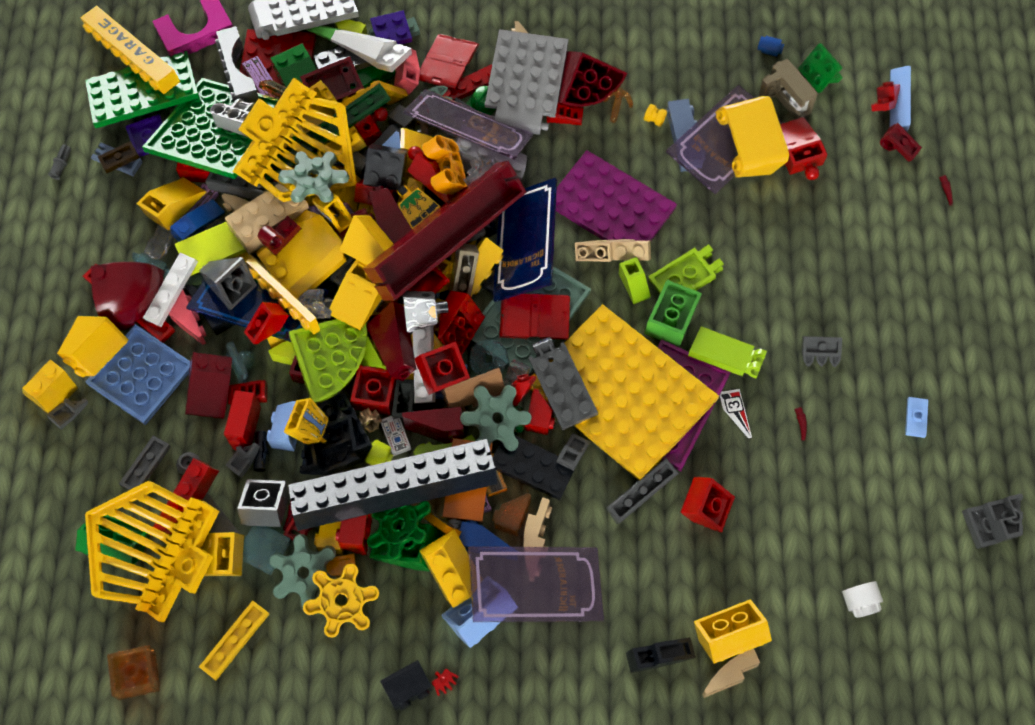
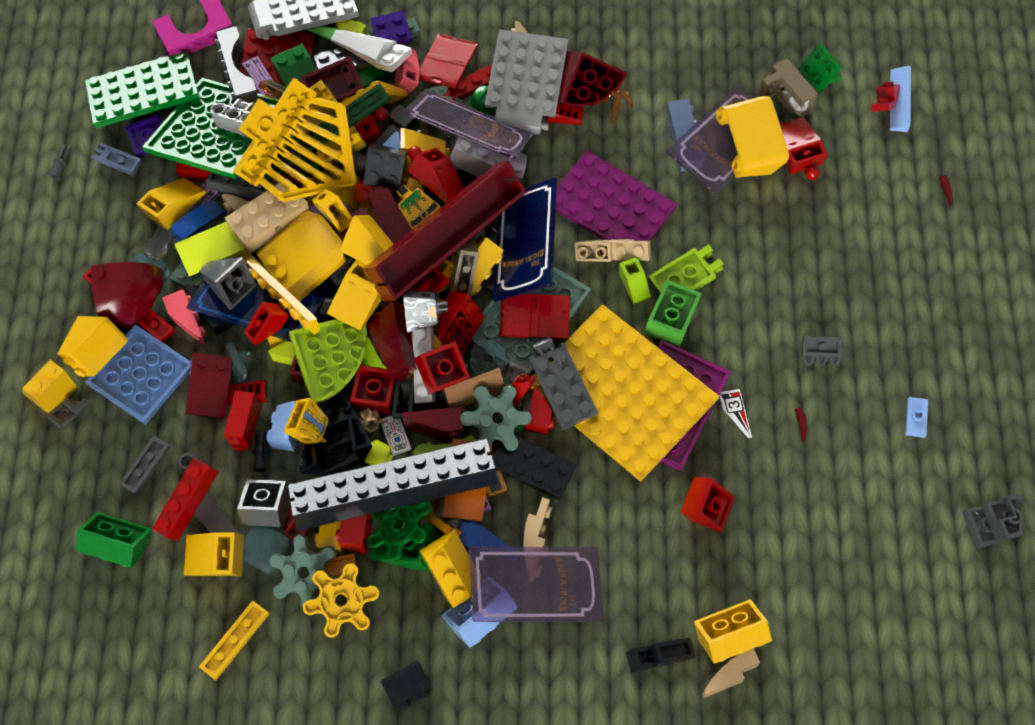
yellow brick [80,6,180,94] -> none
yellow plate [85,481,219,622] -> none
dark brown plate [98,141,139,174] -> none
clear orange brick [107,645,160,700] -> none
white plate [143,253,198,327] -> none
dark grey slope [226,443,260,477] -> none
dark red plate [258,215,302,256] -> none
sand green plate [278,151,350,203] -> none
clear slope [297,289,332,318] -> none
light orange beam [422,135,468,196] -> none
red piece [432,669,459,696] -> none
clear plate [463,155,494,186] -> none
clear orange slope [492,493,531,536] -> none
dark grey slope [556,433,590,471] -> none
dark grey slope [607,458,679,524] -> none
yellow wheel [644,104,667,127] -> none
lime tile [688,326,767,379] -> none
blue brick [757,36,784,57] -> none
white piece [842,581,883,618] -> none
dark red plate [880,123,922,162] -> none

